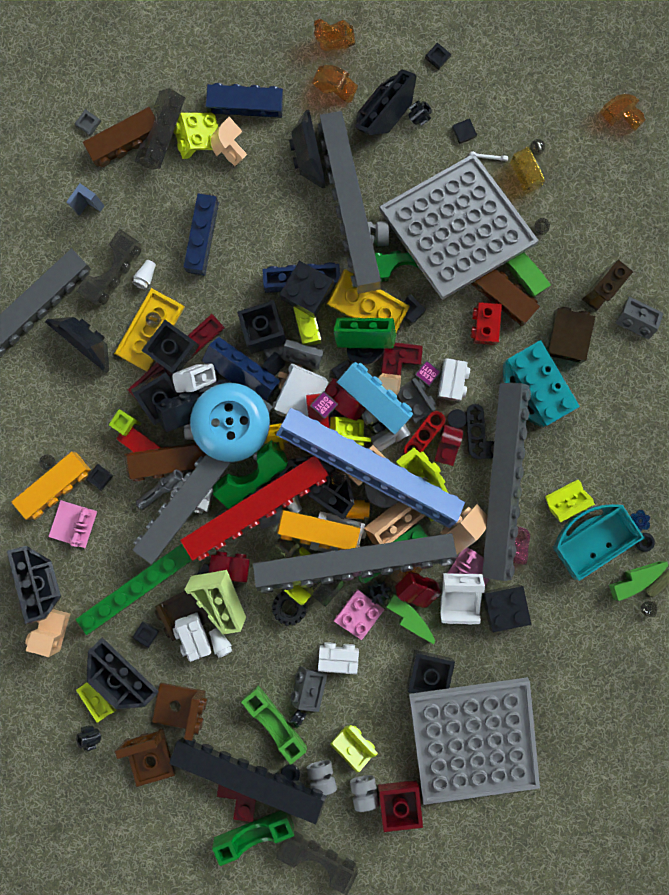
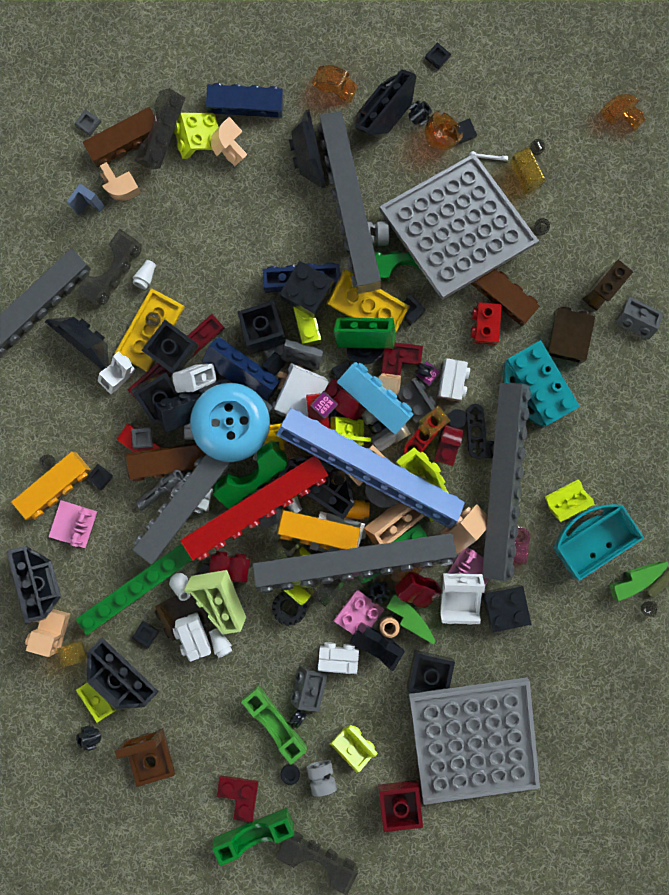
lime panel [109,409,142,436] -> none
reddish brown bracket [152,682,207,741] -> none
black brick [169,738,327,825] -> none
dark blue brick [184,193,219,276] -> none
clear orange brick [314,19,355,51] -> none
light grey wheel [350,775,379,812] -> none
bright green slope [505,252,551,297] -> none
clear blue plant [630,510,650,532] -> none
black plate [635,533,655,552] -> none
none -> clear yellow brick [57,640,87,668]
none -> white brick [98,352,135,394]
none -> light nougat brick [100,162,141,201]
none -> dark grey tile [131,428,153,449]
none -> white cone [169,573,190,601]
none -> black panel [350,622,405,671]
none -> light nougat brick [379,616,400,638]
none -> black bush [415,363,434,378]
none -> clear yellow brick [418,405,450,437]
none -> clear orange cylinder [424,111,463,151]

